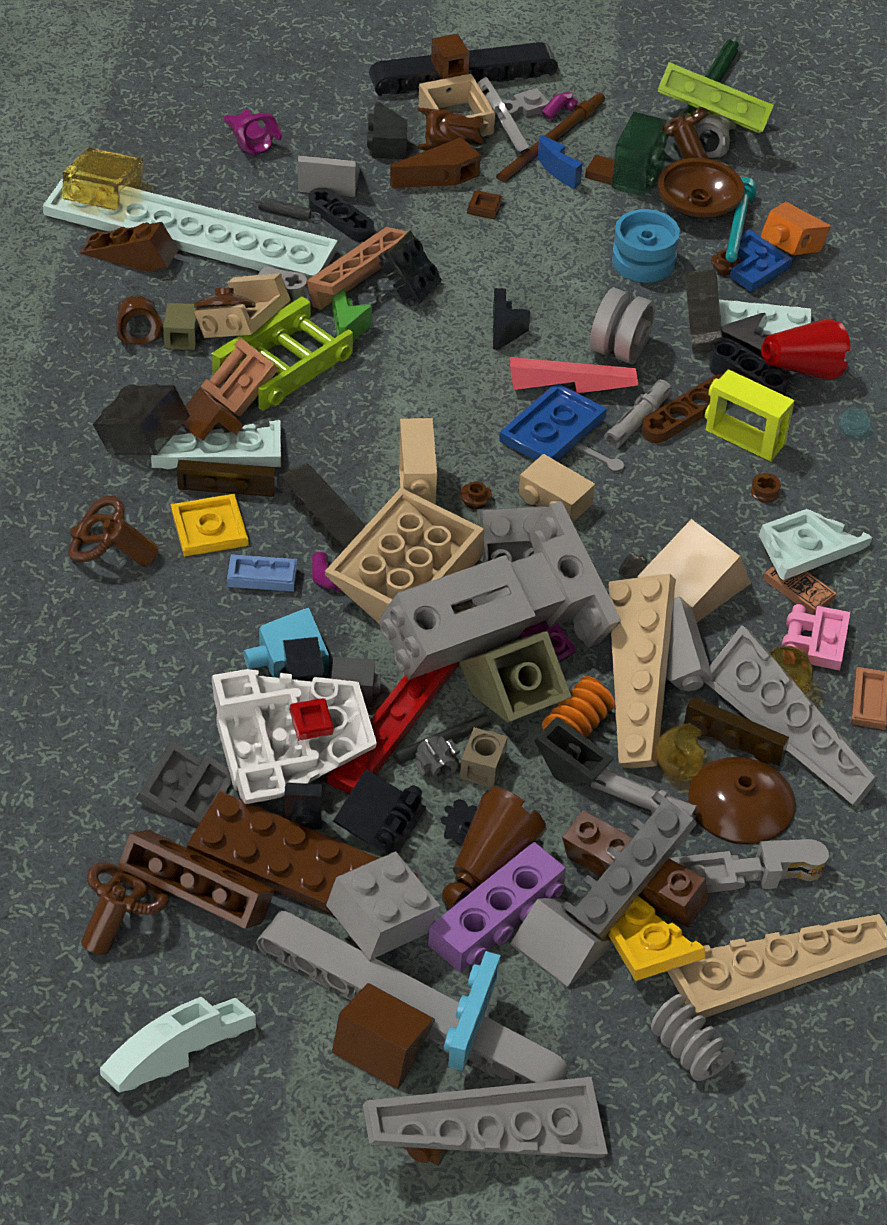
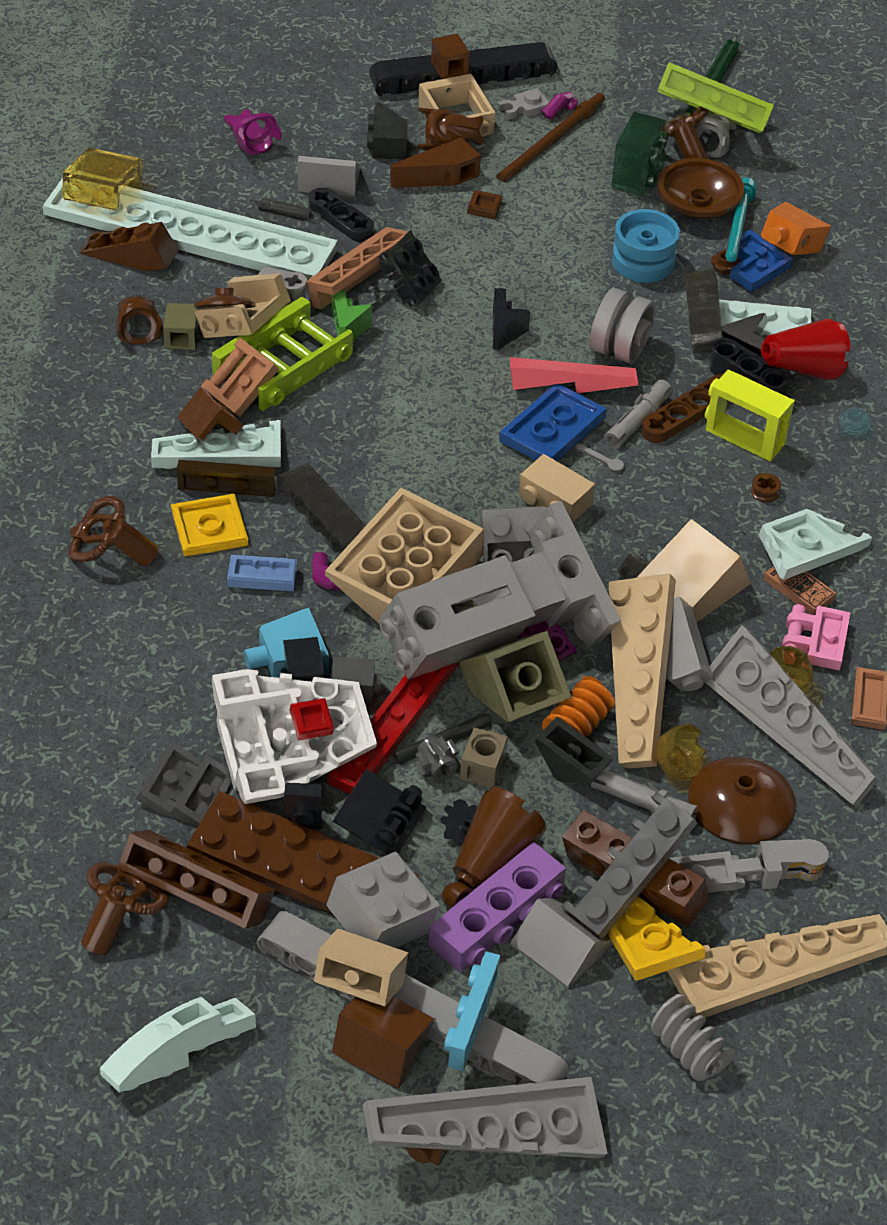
clear smoke brick [92,384,190,455] -> none
tan window [399,418,437,505] -> none
reddish brown plate [460,481,492,509] -> none
light grey tile [477,77,529,152] -> none
blue slope [538,135,583,189] -> none
reddish brown tile [585,154,622,185] -> none
dark brown plate [683,696,789,766] -> none
none -> tan brick [314,929,408,1007]

